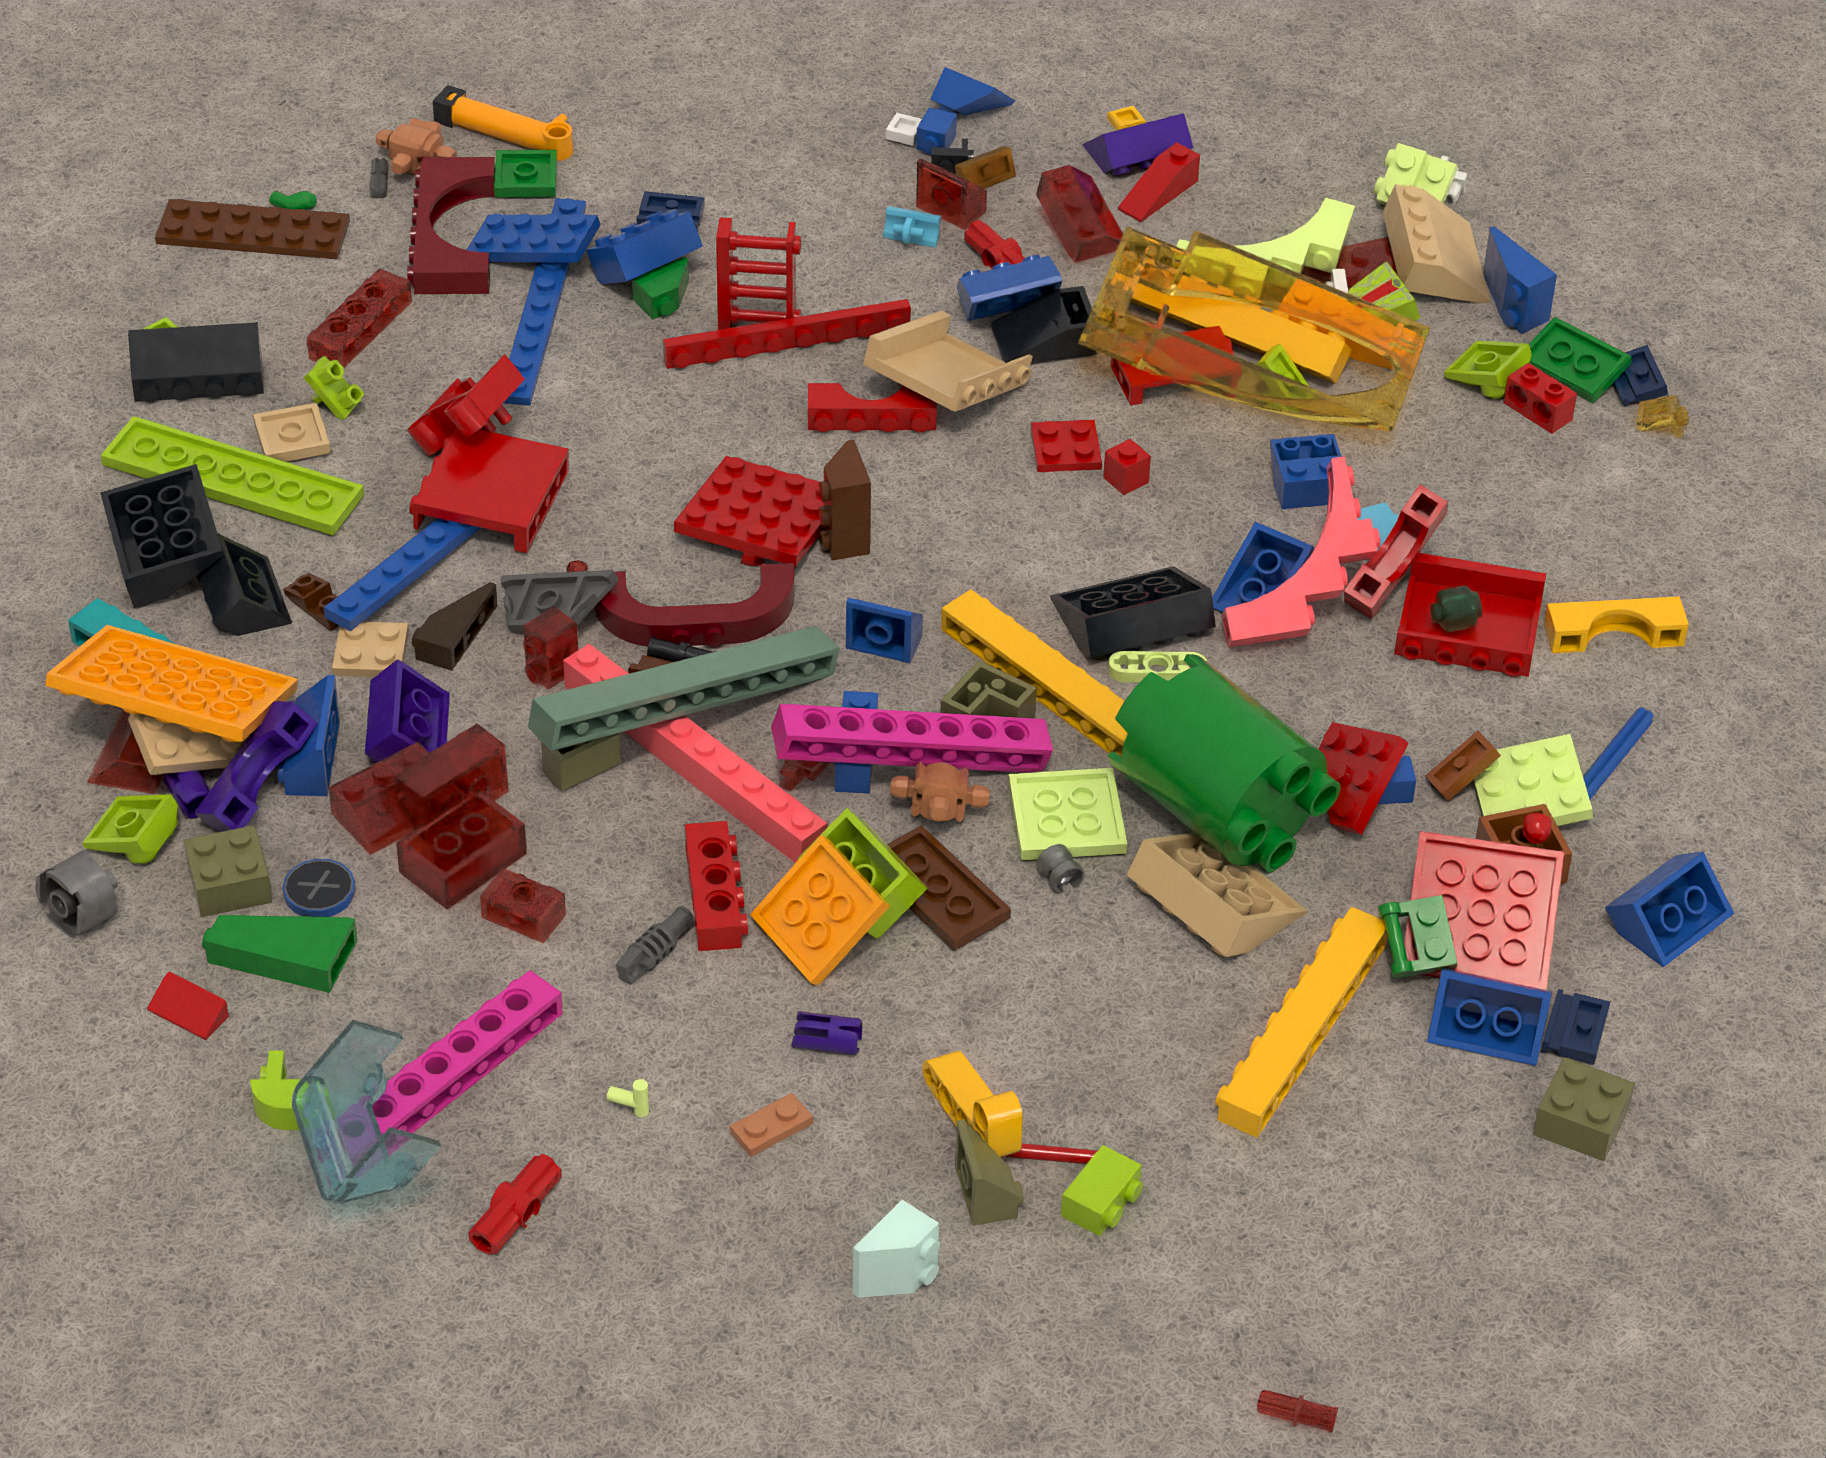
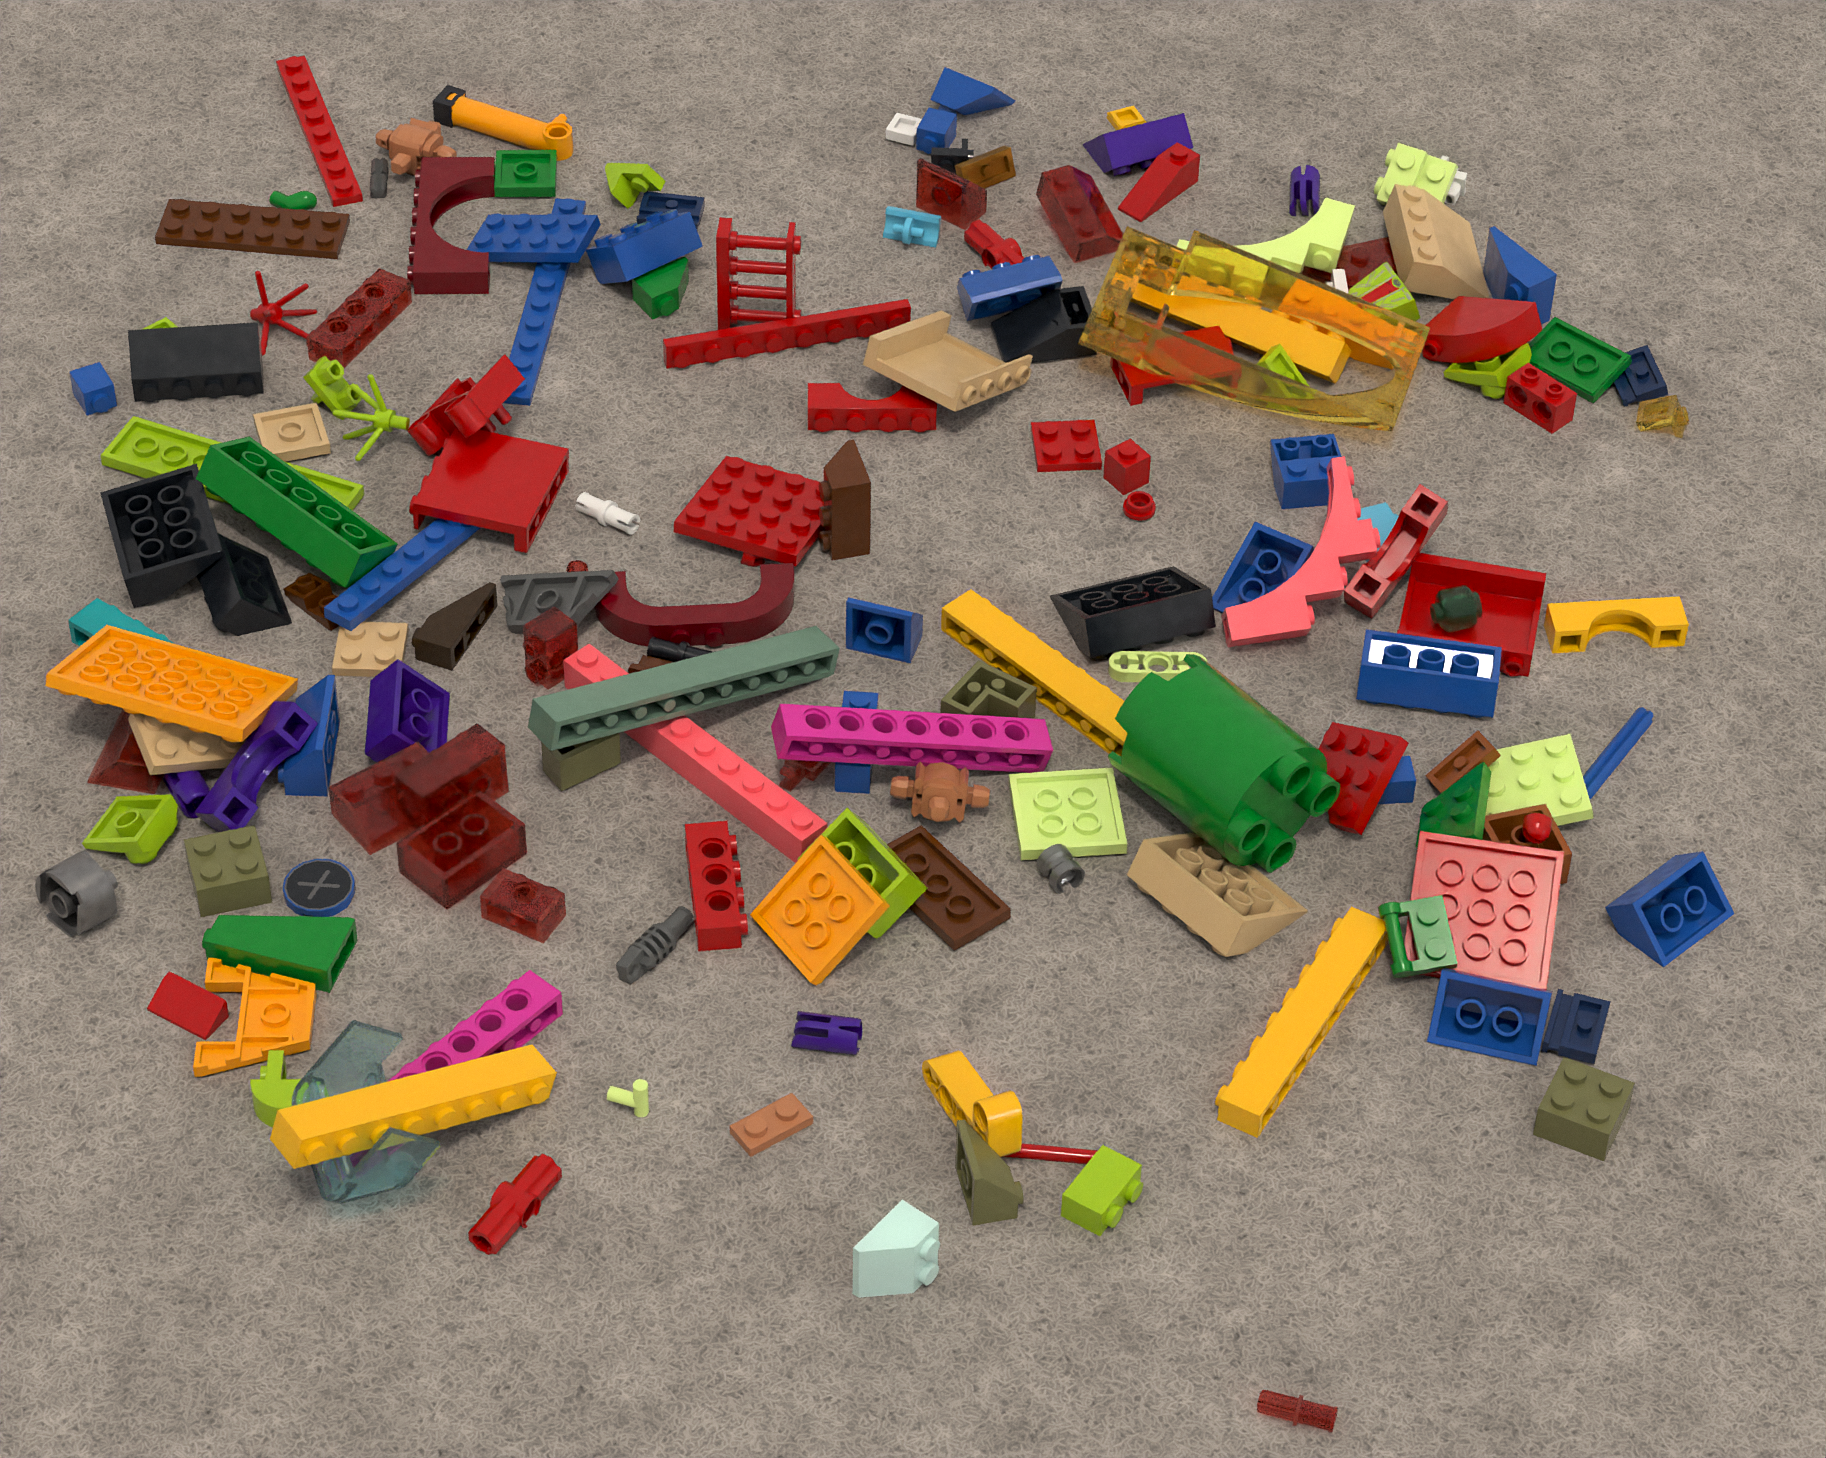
none -> blue brick [69,362,117,416]
none -> light orange wing [193,958,317,1077]
none -> green brick [196,436,398,588]
none -> red plant [250,271,317,356]
none -> yellow brick [270,1044,557,1169]
none -> red plate [276,55,363,207]
none -> lime plant [332,374,410,461]
none -> white pin [575,492,640,535]
none -> lime slope [605,163,666,209]
none -> red plate [1123,491,1156,521]
none -> dark purple arm [1289,165,1320,216]
none -> blue slope [1356,629,1502,718]
none -> green wing [1416,762,1491,847]
none -> red brick [1417,296,1543,363]

